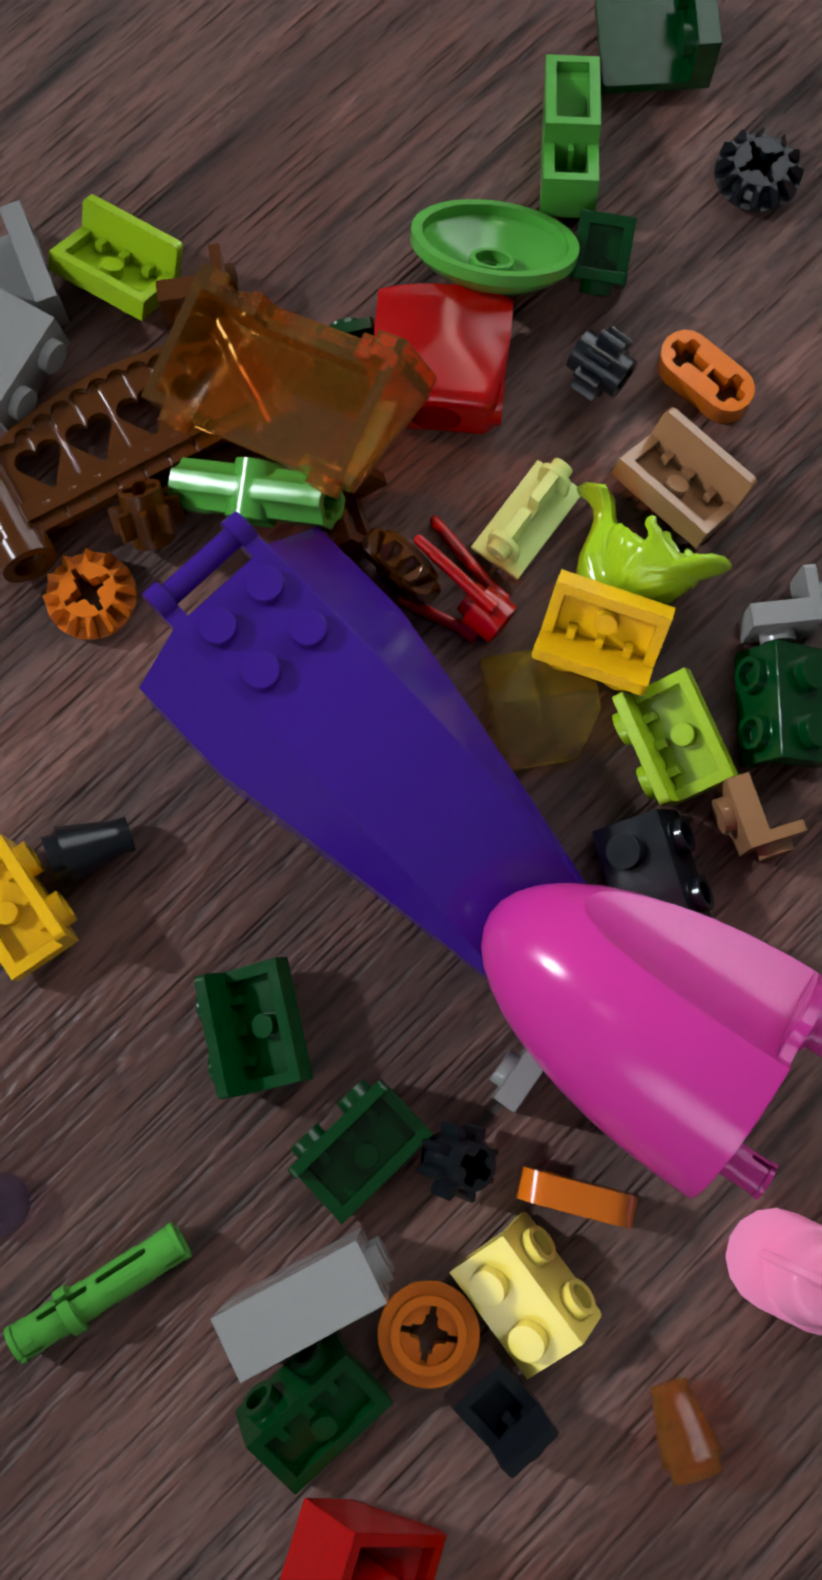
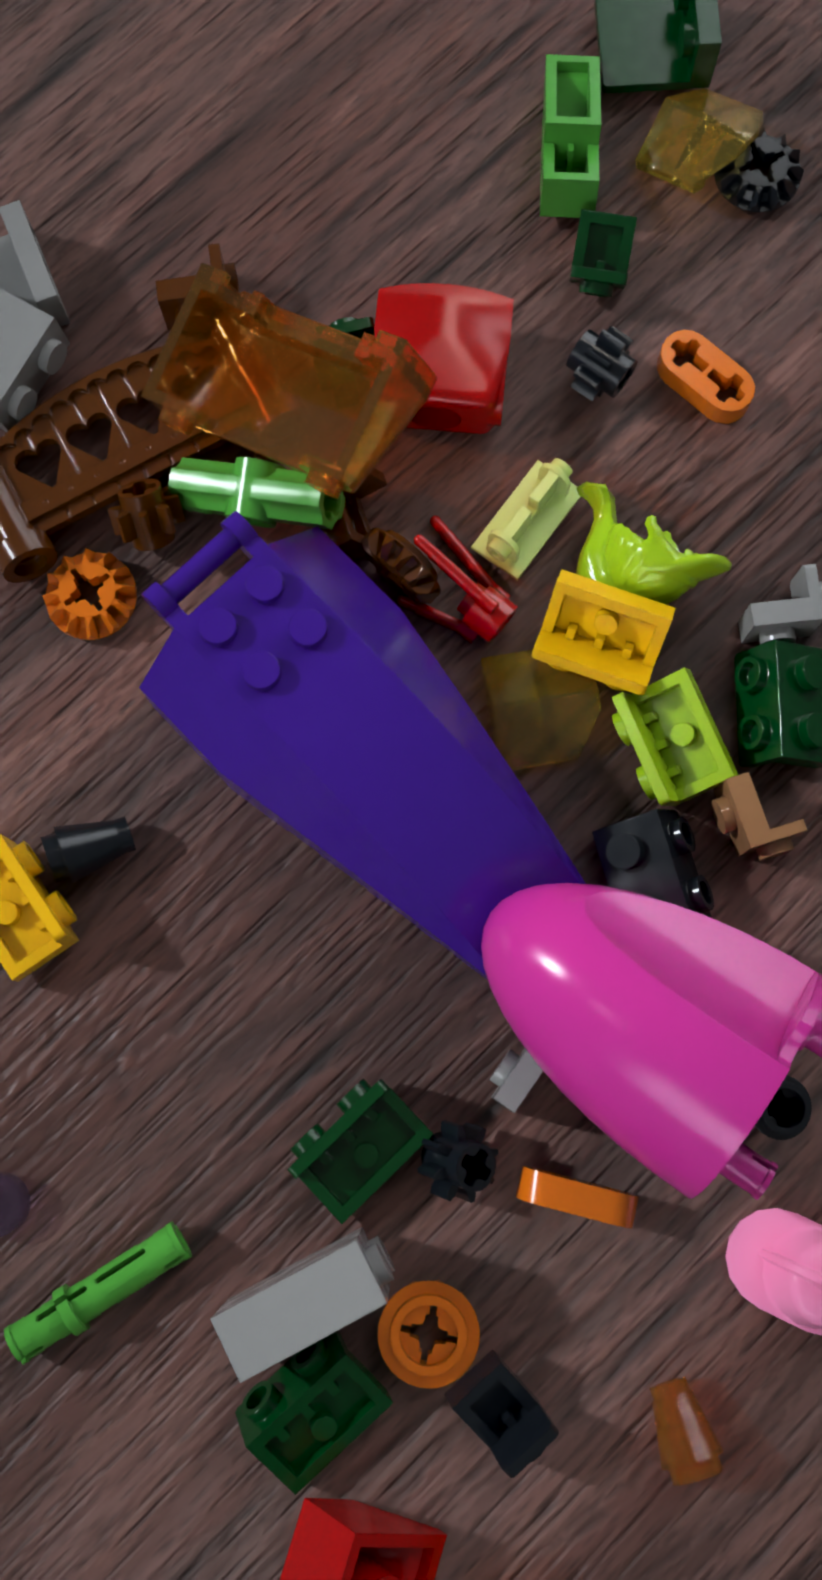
lime bracket [48,194,183,321] -> none
dark green bracket [194,957,313,1100] -> none
bright green dish [410,199,580,297] -> none
light yellow bracket [449,1212,602,1379] -> none
medium nougat bracket [610,407,757,549] -> none
none -> clear yellow slope [635,88,763,194]
none -> black cone [755,1075,812,1140]

